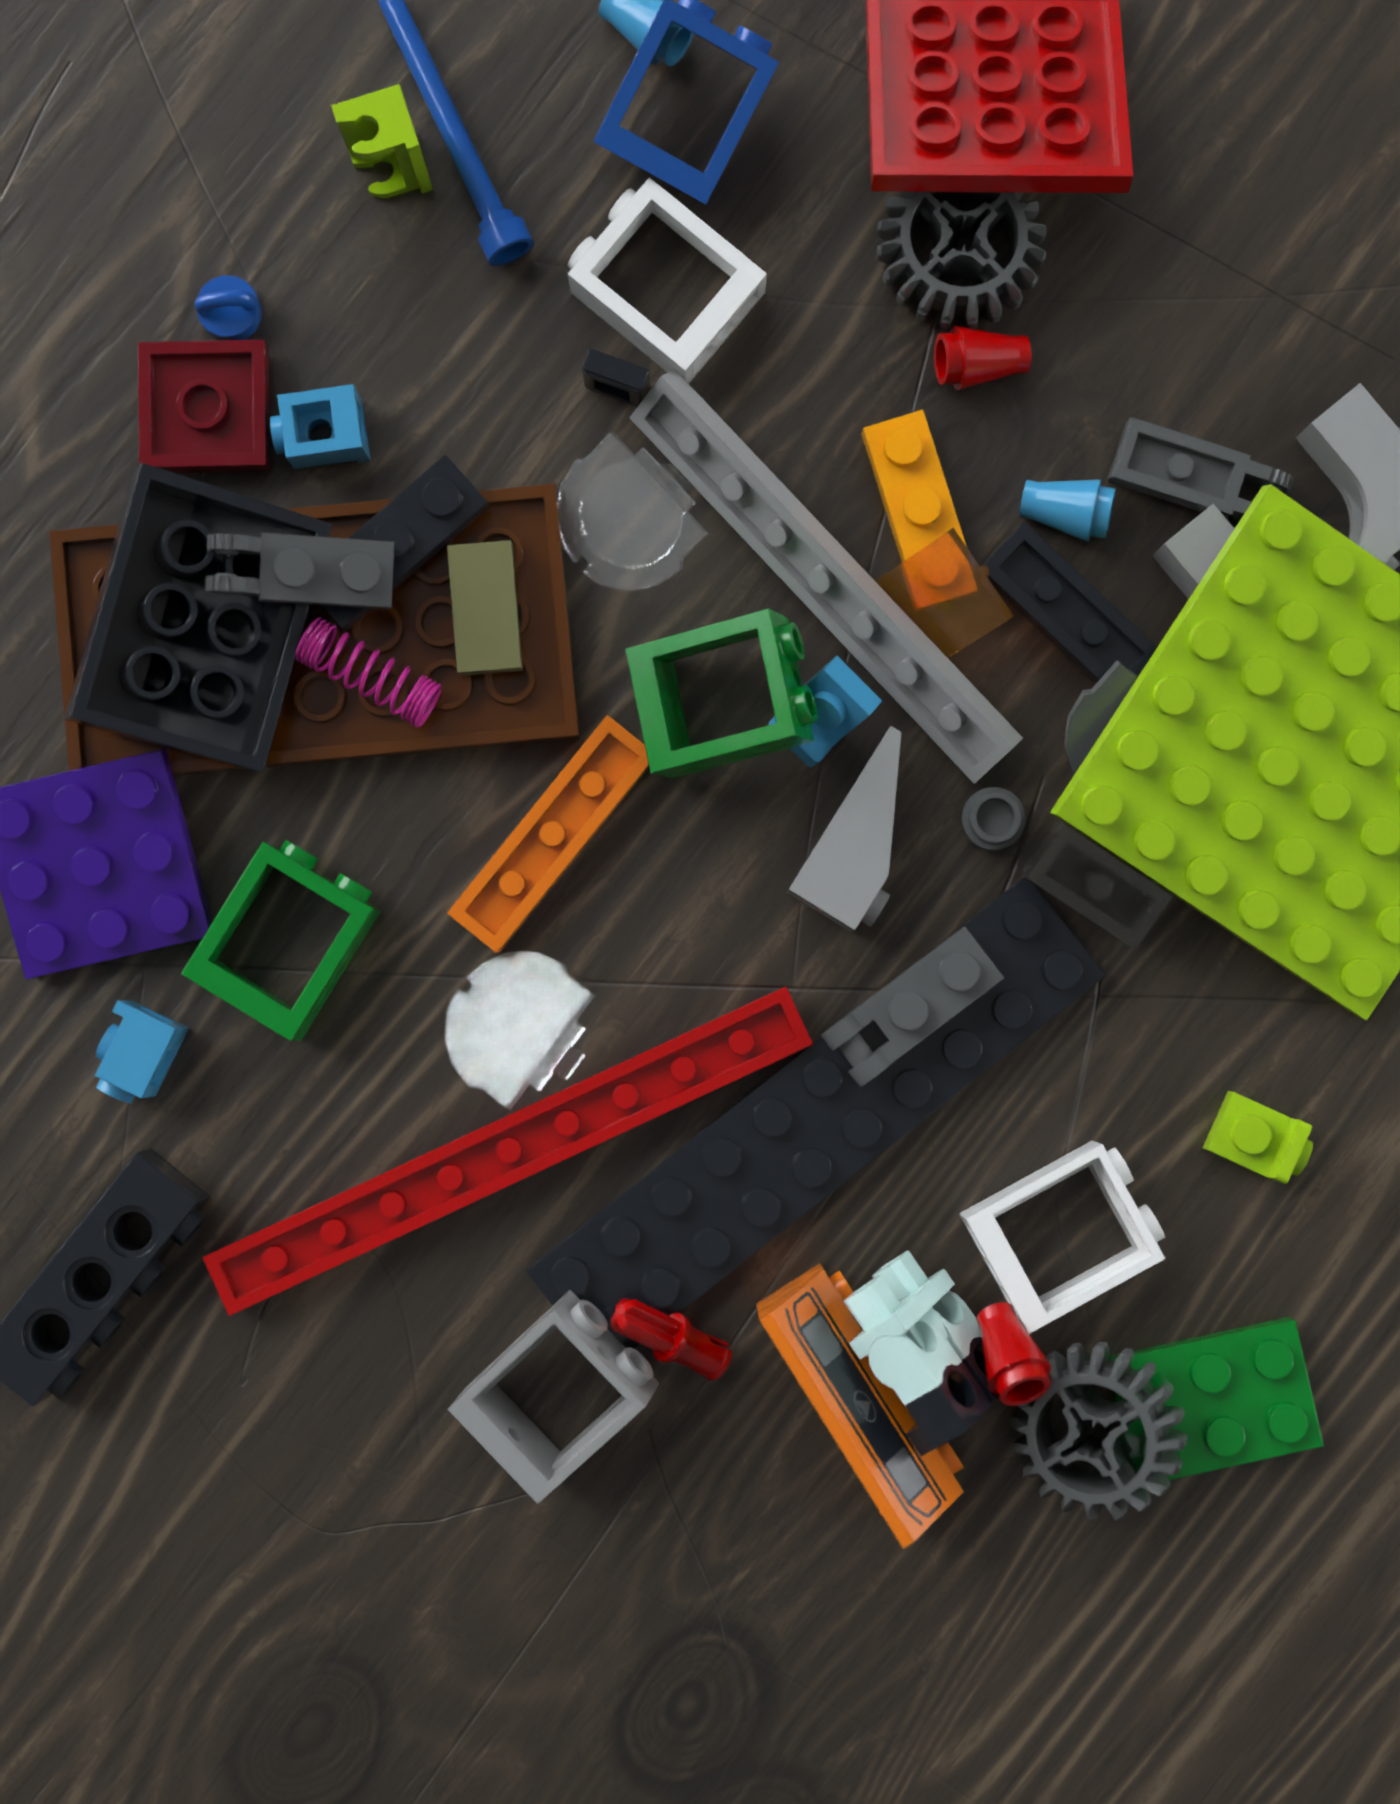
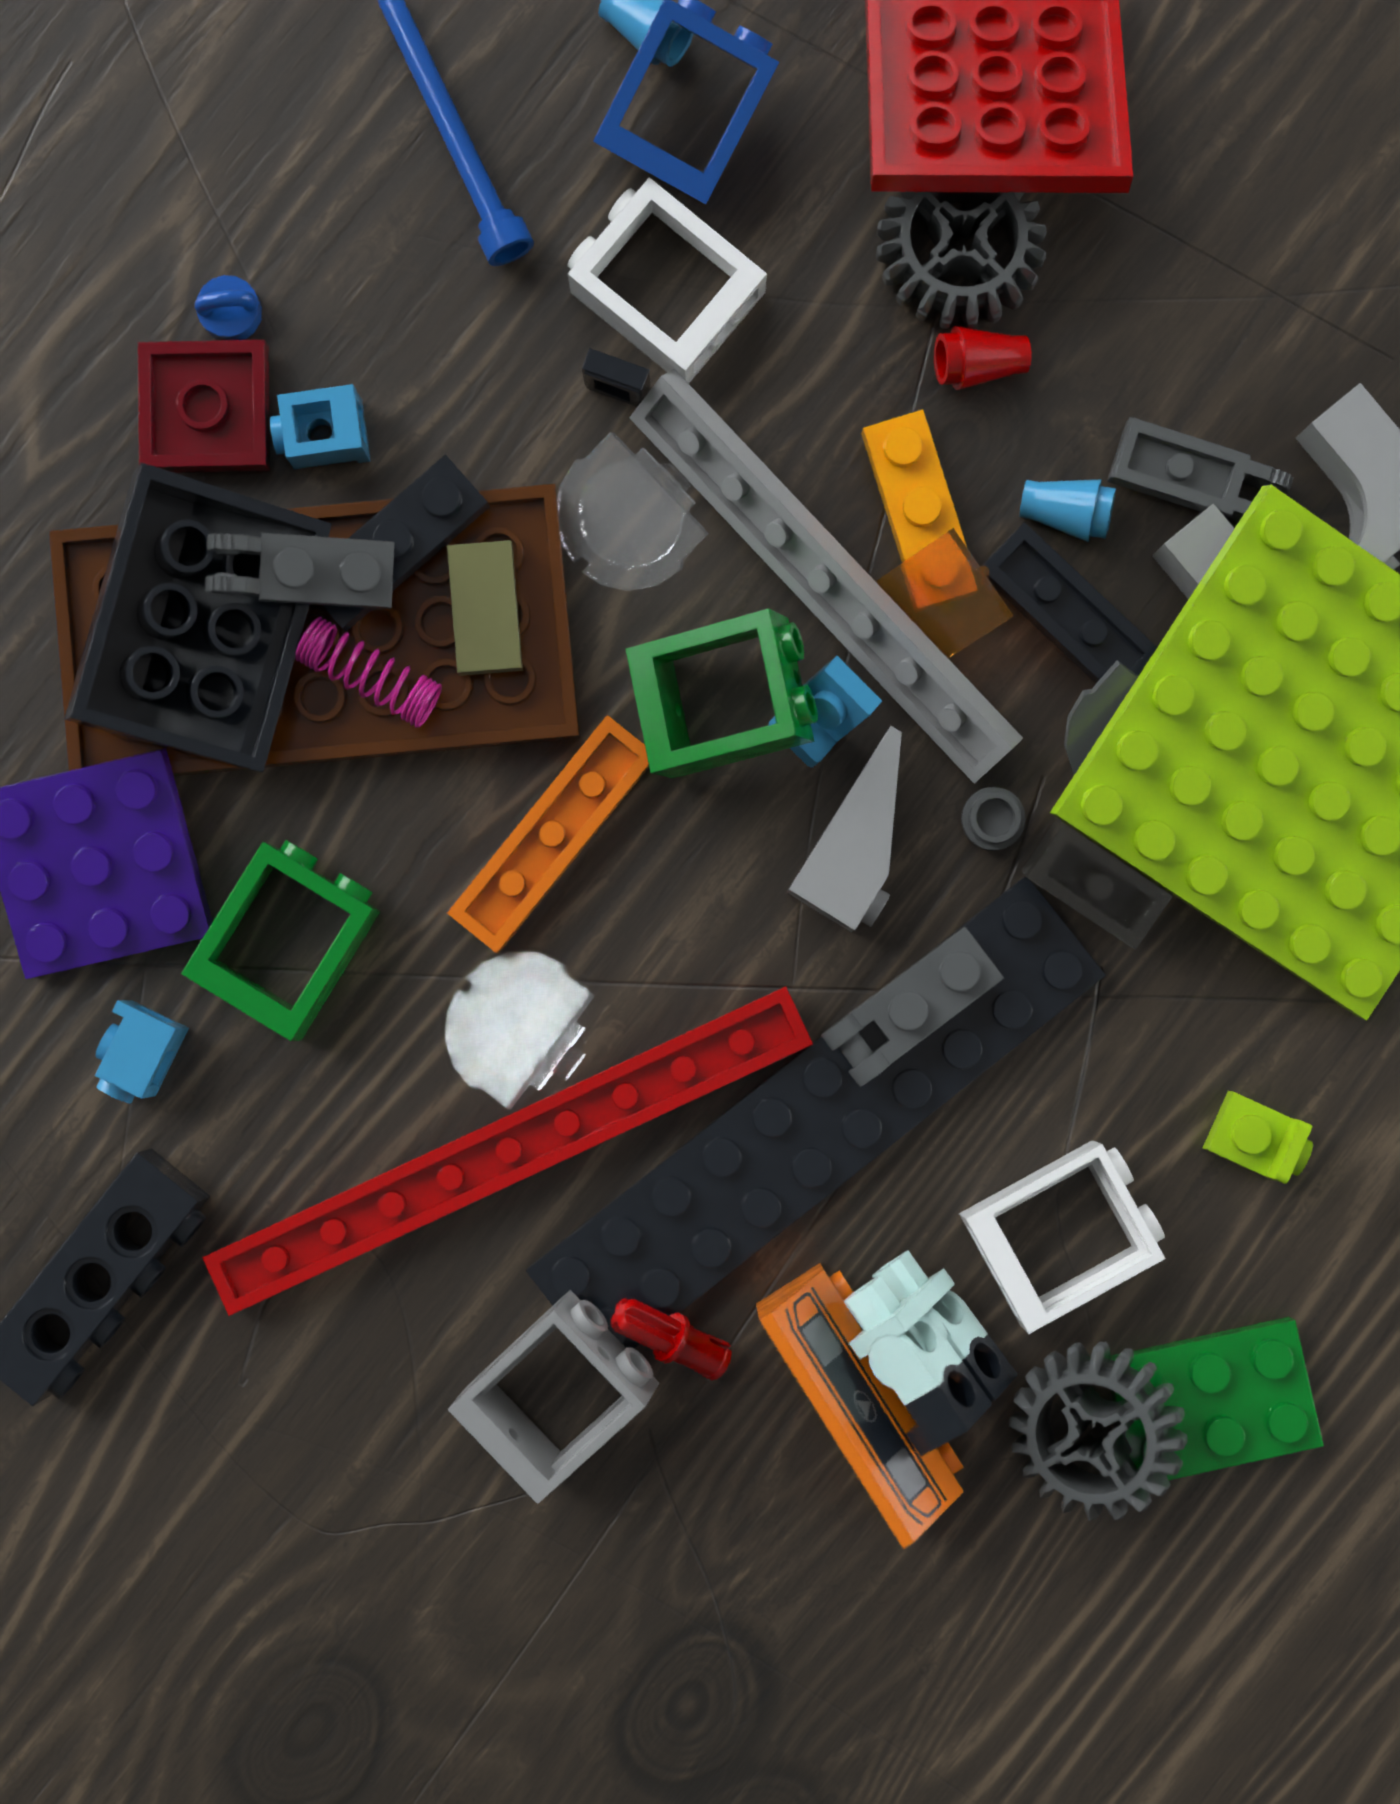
lime hinge [331,84,433,199] -> none
red cone [976,1302,1051,1406] -> none

